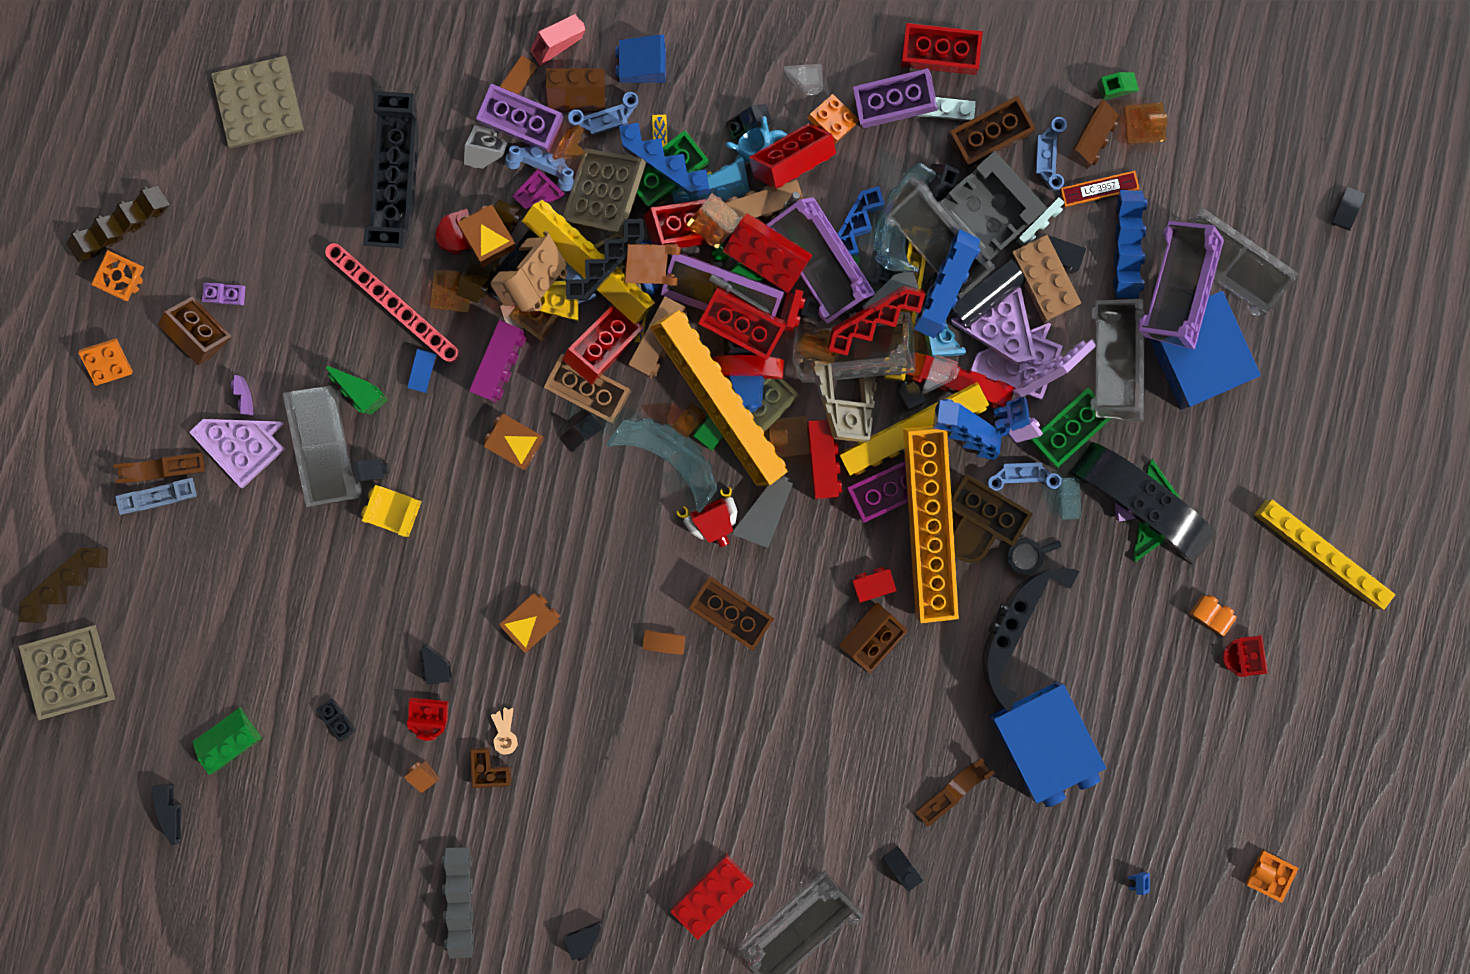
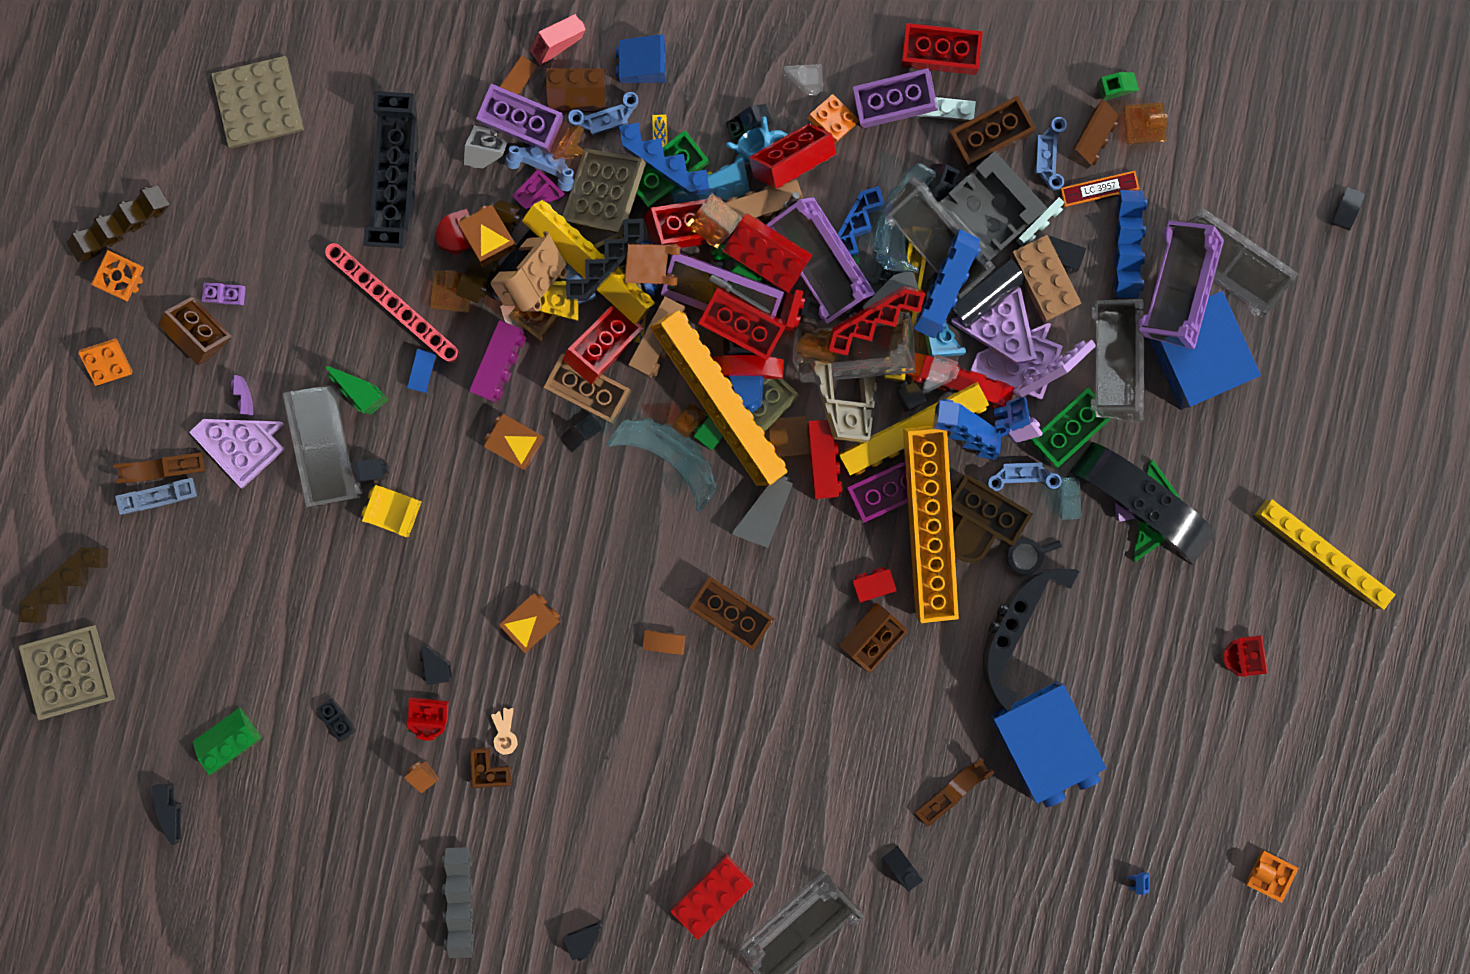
red torso [677,487,737,547] -> none
orange brick [1189,594,1237,636] -> none

